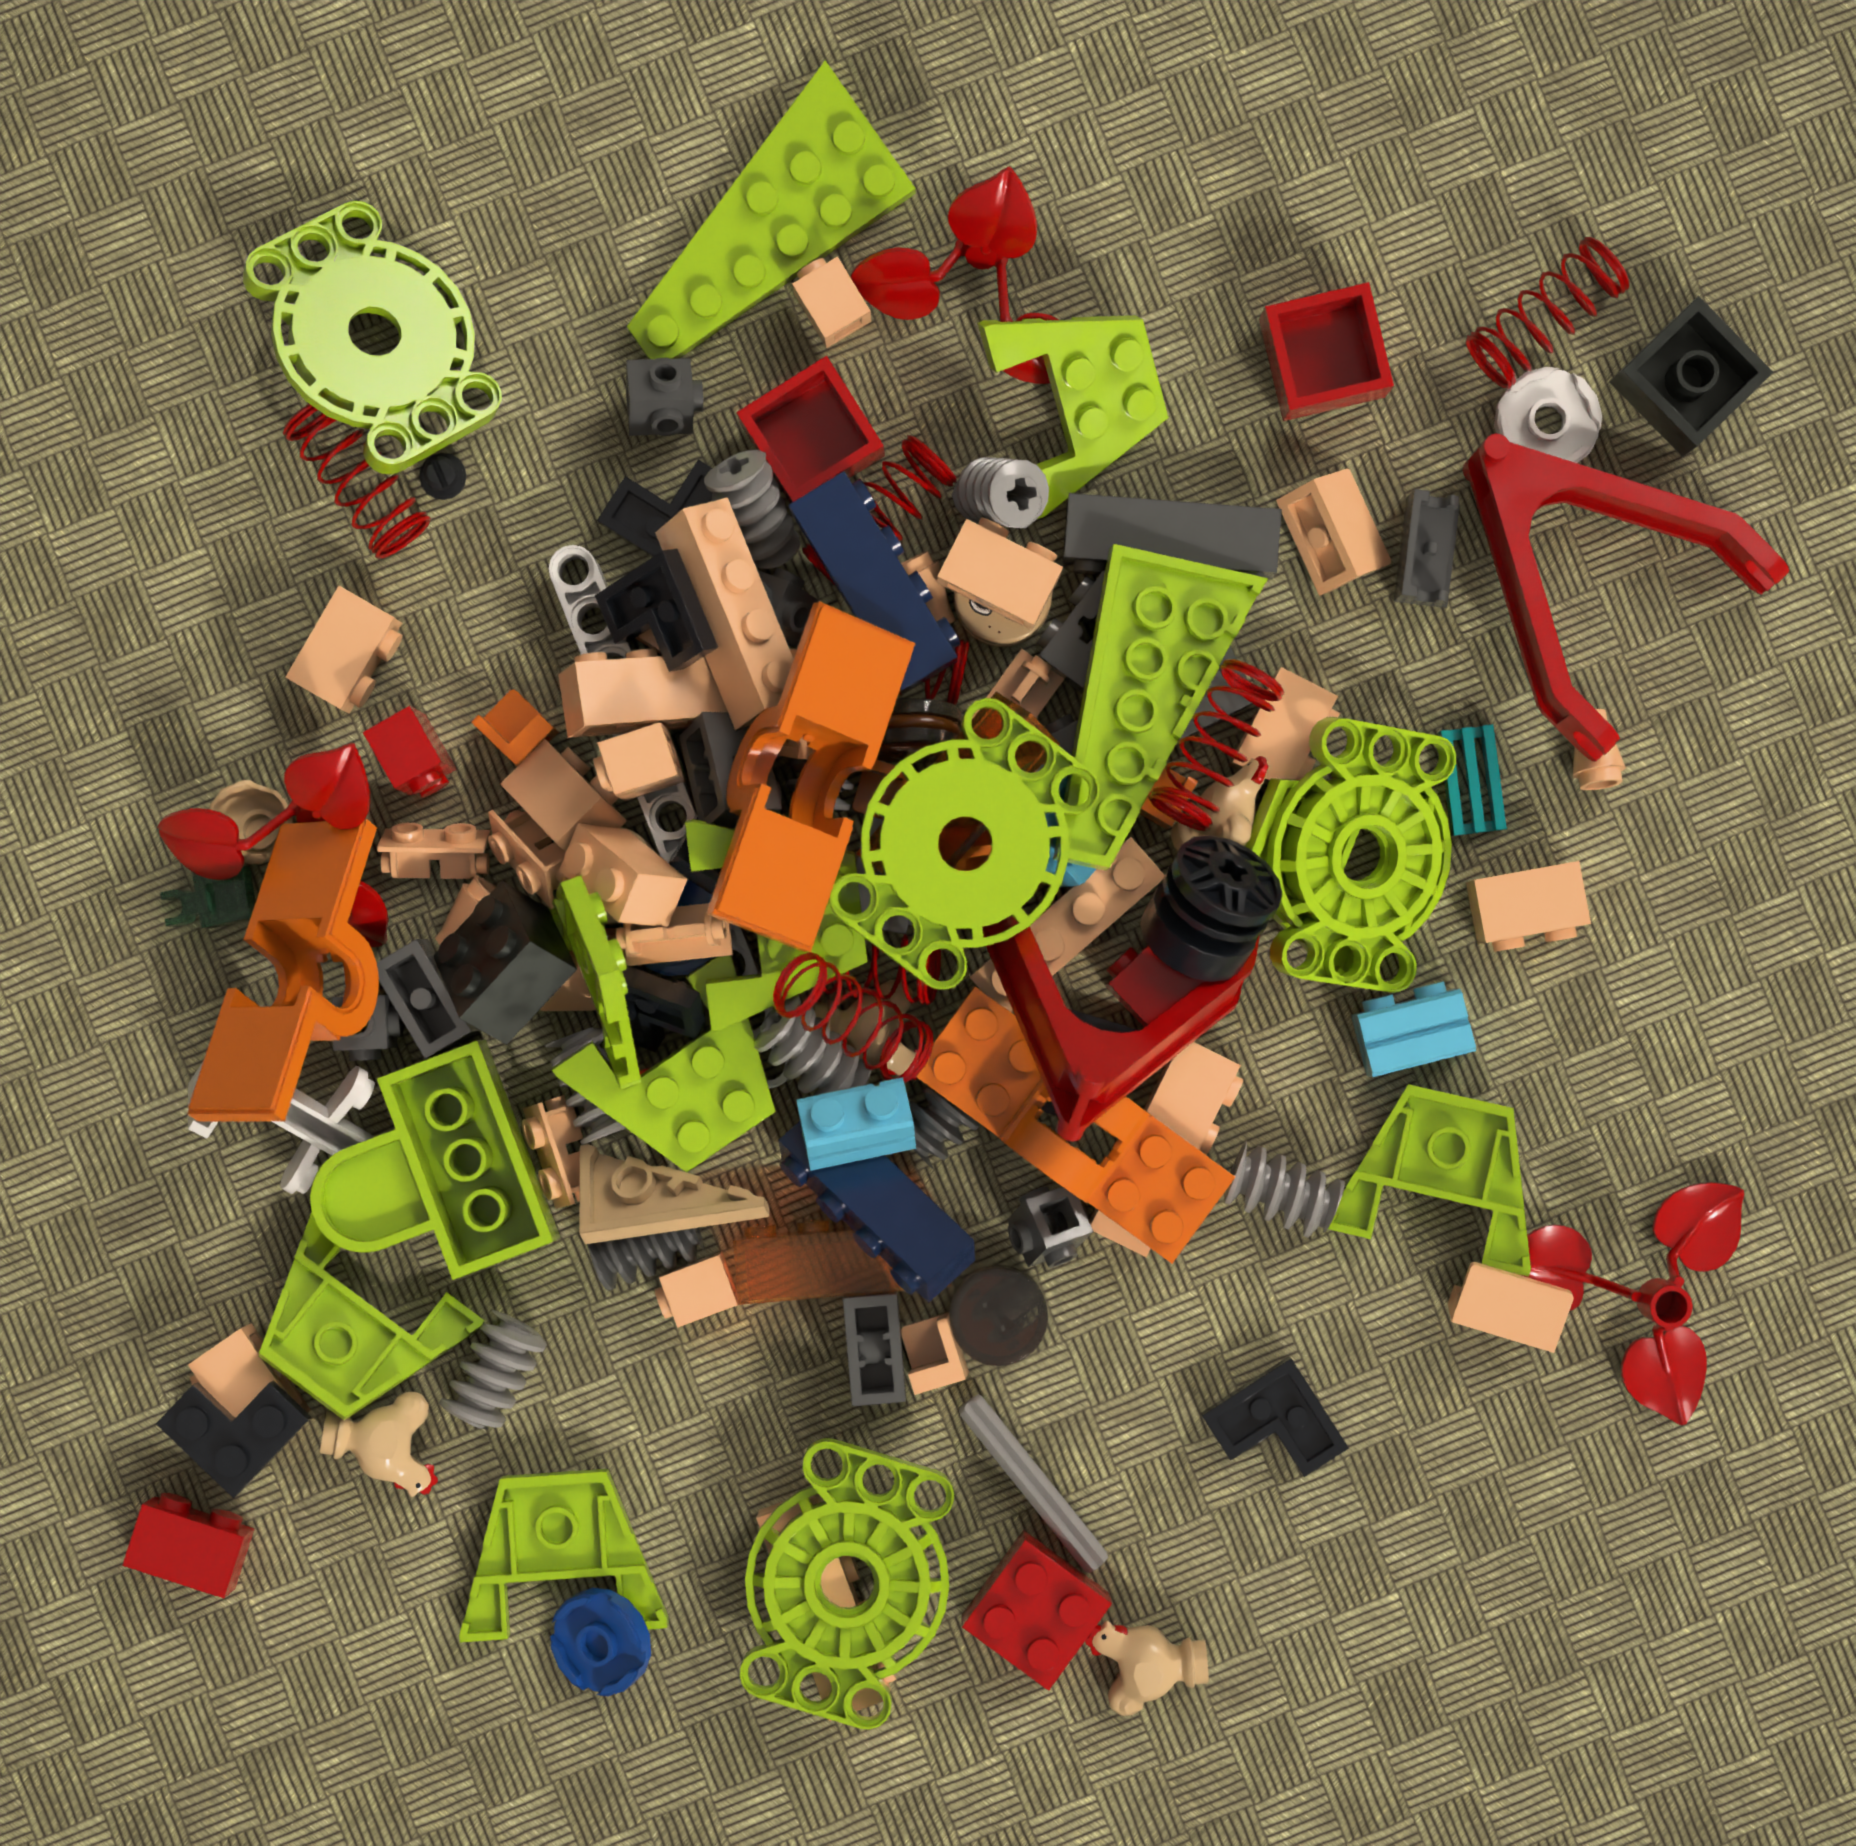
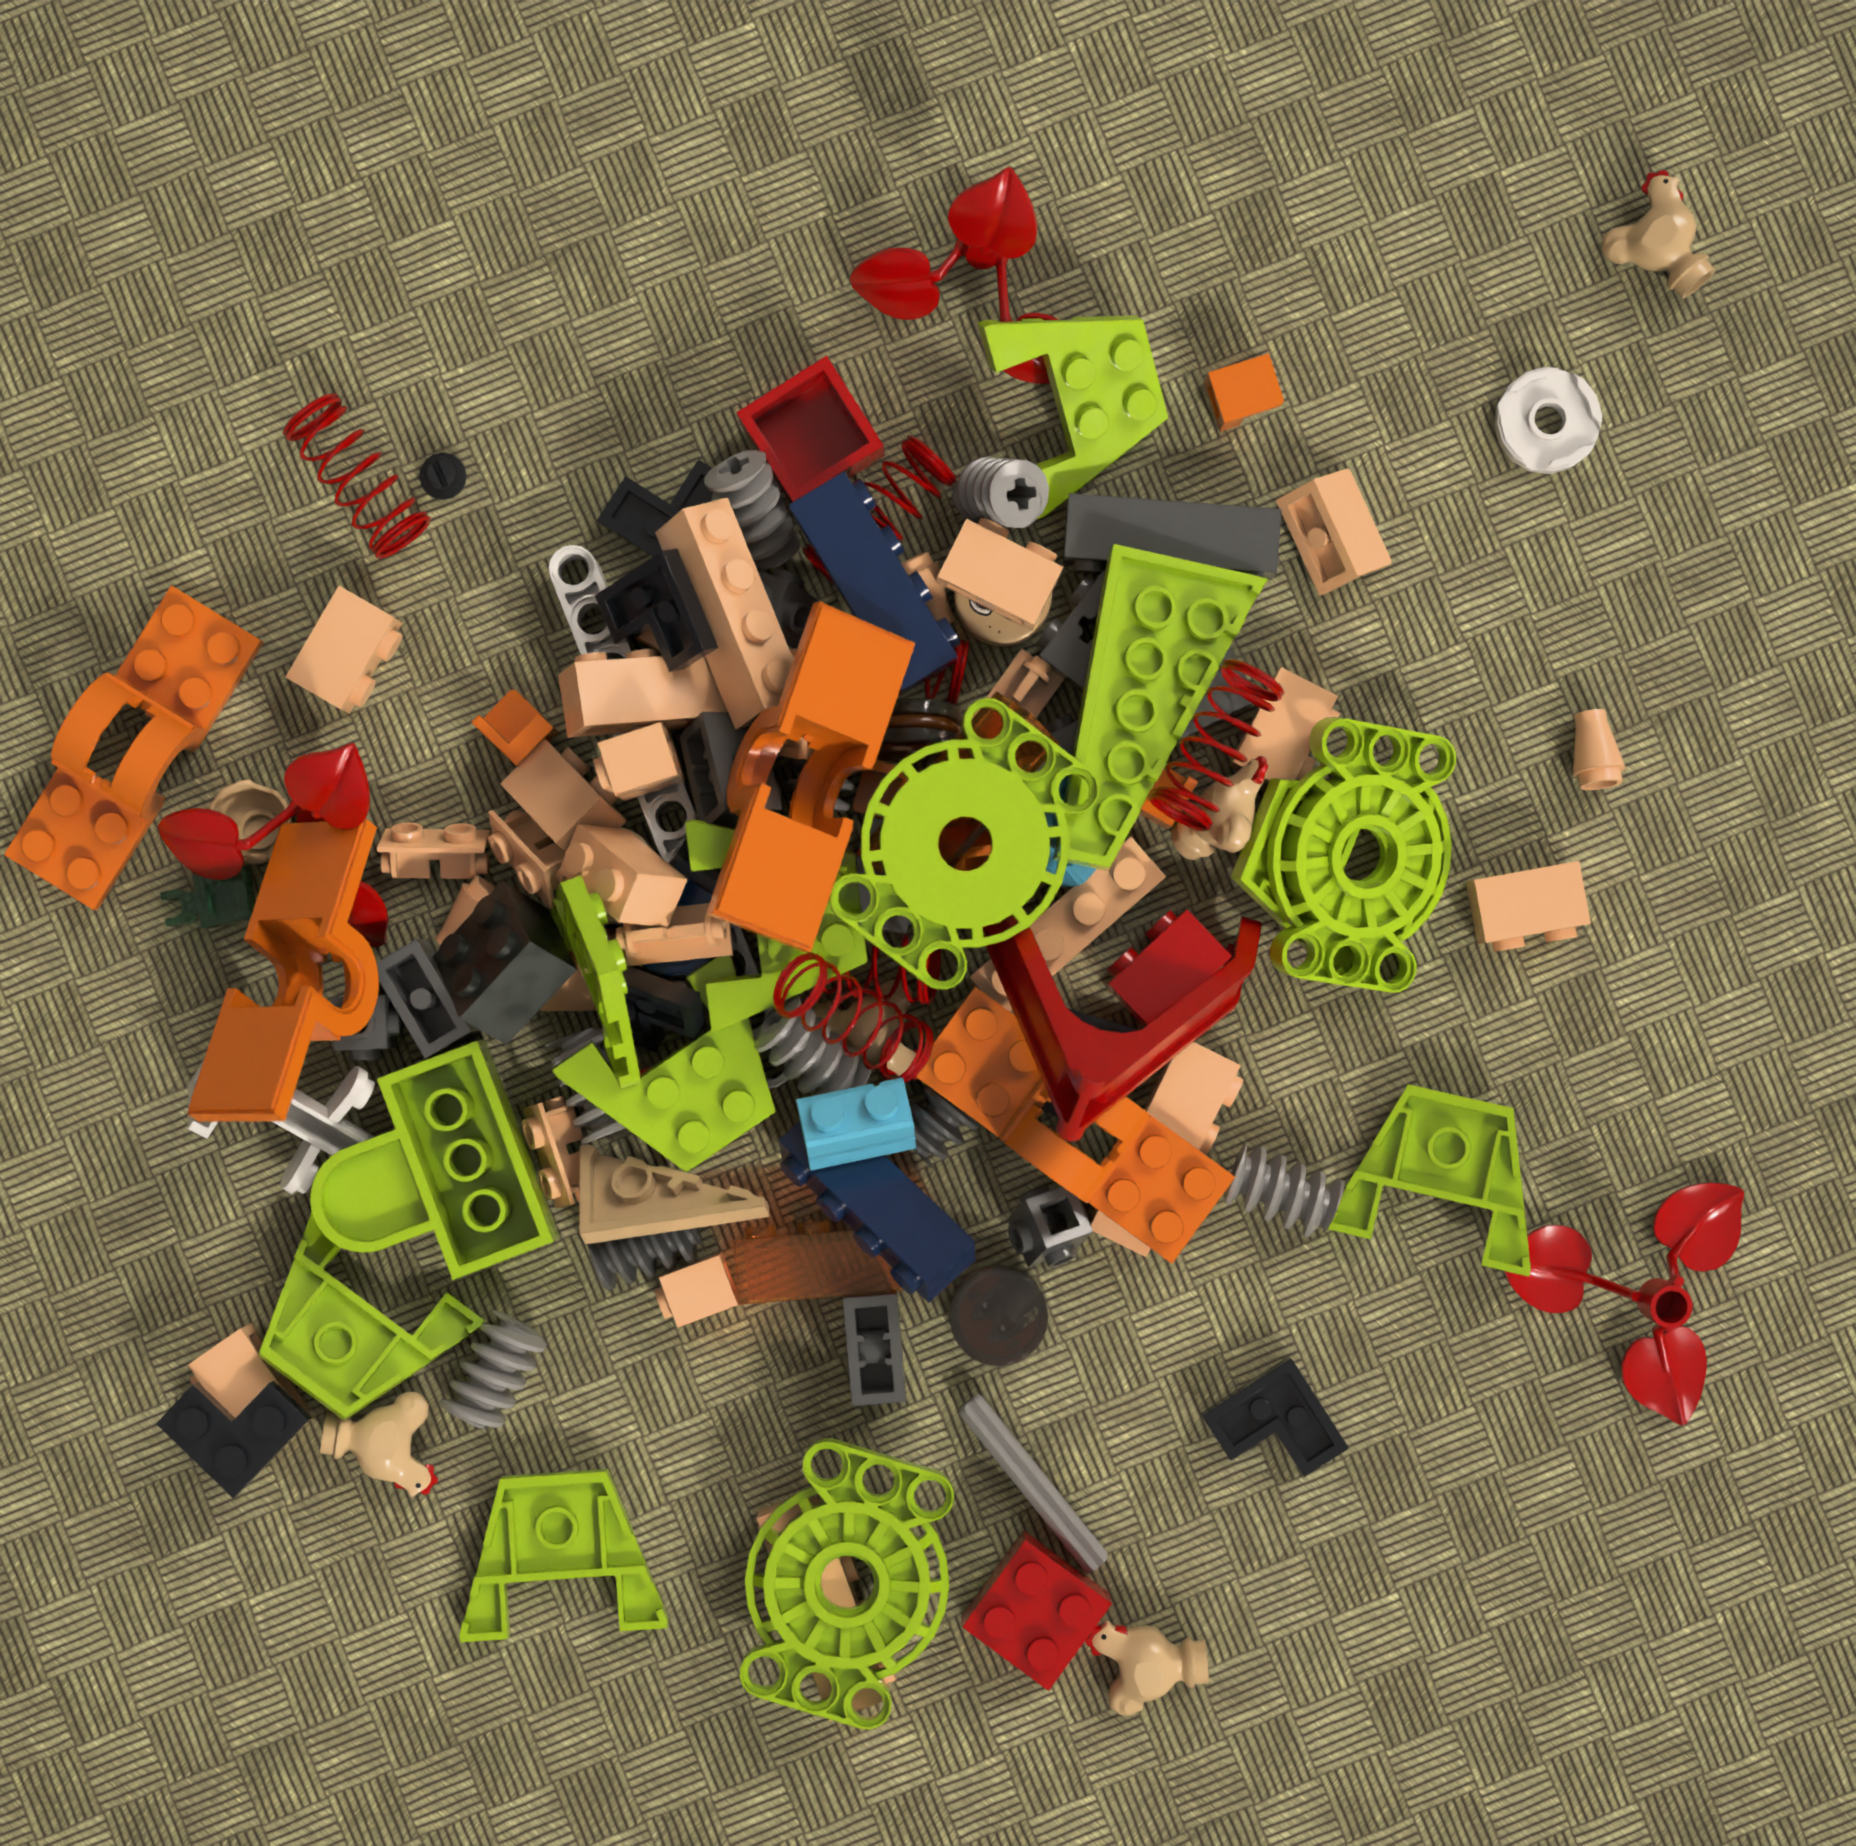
red brick [122,1493,255,1598] -> none
lime piece [243,201,502,475] -> none
red brick [362,705,457,798] -> none
blue tile [550,1588,651,1697] -> none
dark grey brick [626,358,703,436] -> none
lime wing [627,60,916,359] -> none
light nougat brick [792,256,871,348] -> none
light nougat panel [901,1312,969,1395] -> none
black wheel [1140,835,1283,982] -> none
red piece [1259,282,1394,421] -> none
medium azure brick [1352,981,1476,1077] -> none
dark grey hinge [1394,489,1460,608] -> none
teal tile [1438,724,1507,836] -> none
light nougat panel [1447,1262,1574,1353] -> none
red piece [1462,433,1789,762] -> none
red piece [1466,237,1630,389] -> none
pearl dark grey brick [1609,296,1774,457] -> none
none -> orange piece [4,585,264,911]
none -> orange panel [1204,353,1284,432]
none -> tan animal [1601,170,1716,299]

